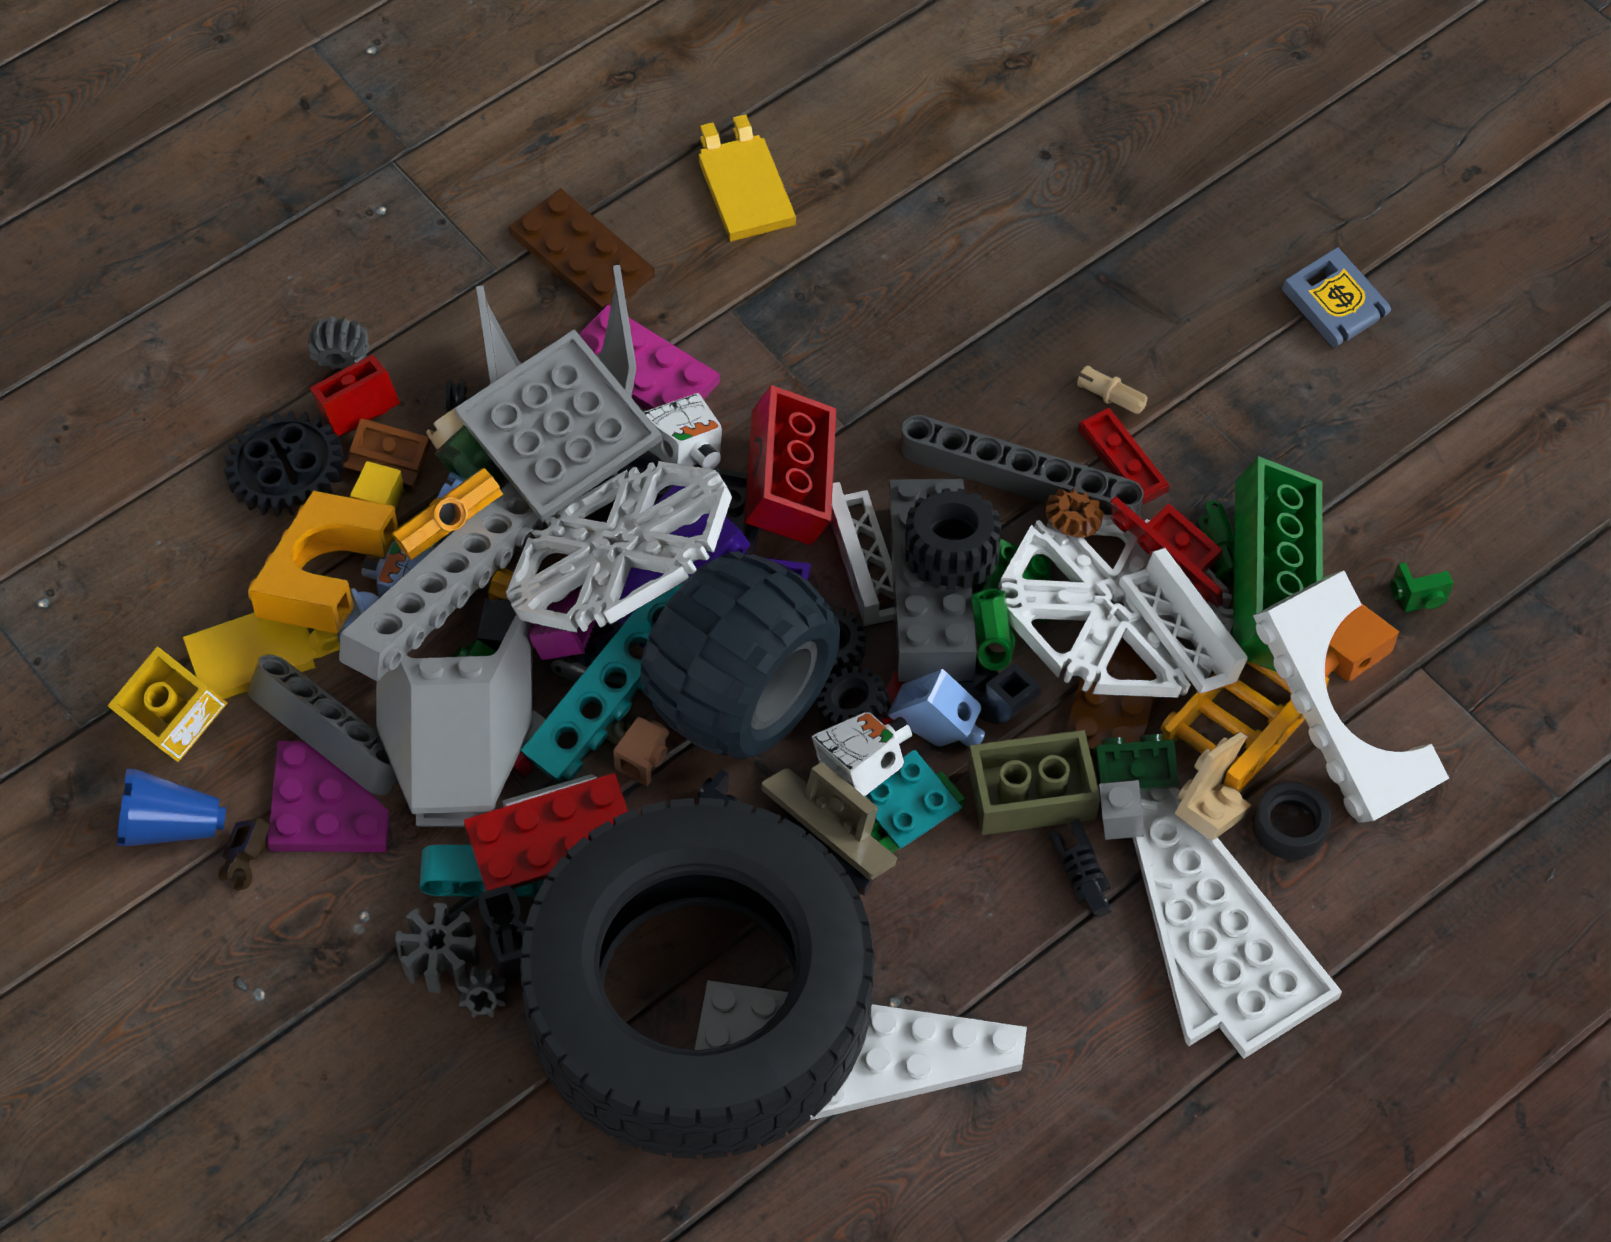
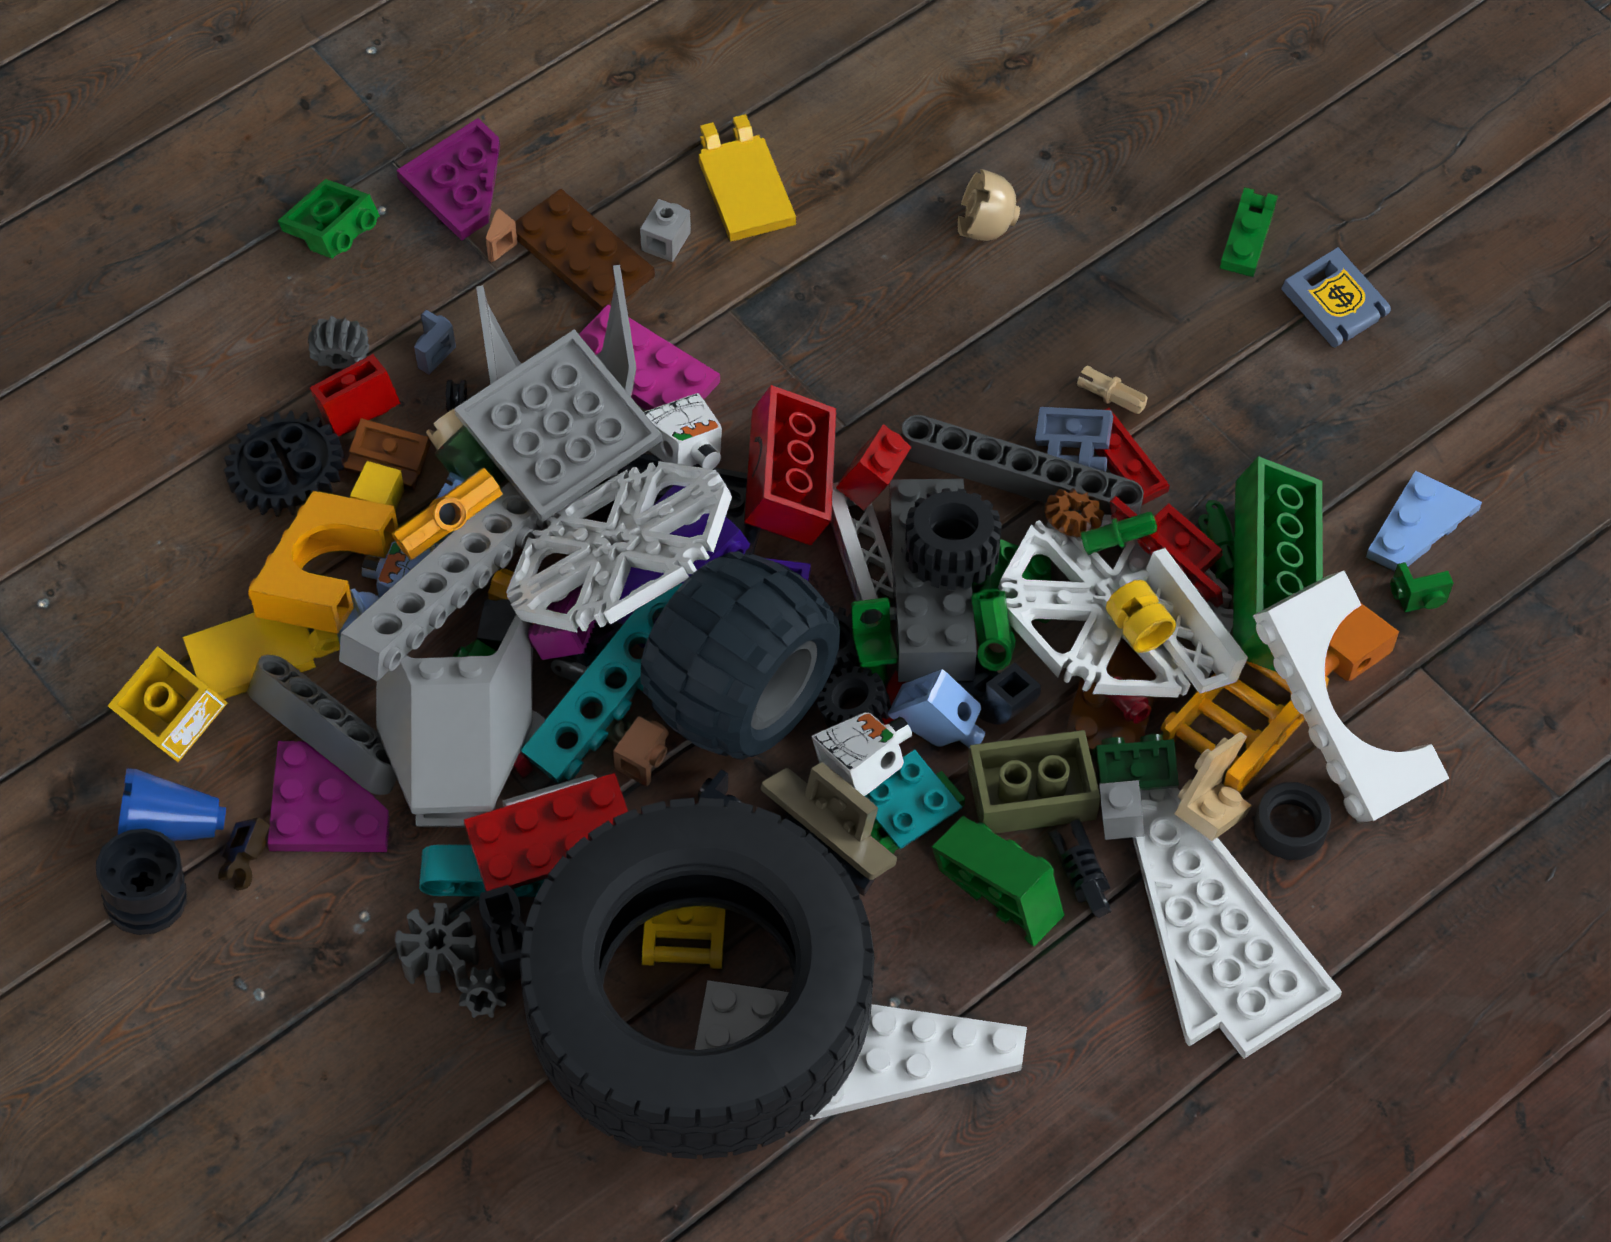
none -> black wheel [96,829,187,935]
none -> green plate [278,179,380,259]
none -> magenta plate [397,118,500,241]
none -> sand blue bracket [414,310,456,375]
none -> nougat slope [486,209,517,263]
none -> light grey brick [640,199,691,262]
none -> yellow plate [642,906,726,969]
none -> red brick [836,424,912,510]
none -> green bracket [851,598,898,684]
none -> green wedge [932,816,1065,947]
none -> tan cylinder [958,169,1020,241]
none -> sand blue plate [1035,407,1113,472]
none -> green axle [1081,512,1157,555]
none -> dark red pin [1103,676,1151,724]
none -> yellow wheel [1105,580,1176,653]
none -> green plate [1220,187,1278,277]
none -> light blue wing [1366,471,1482,571]

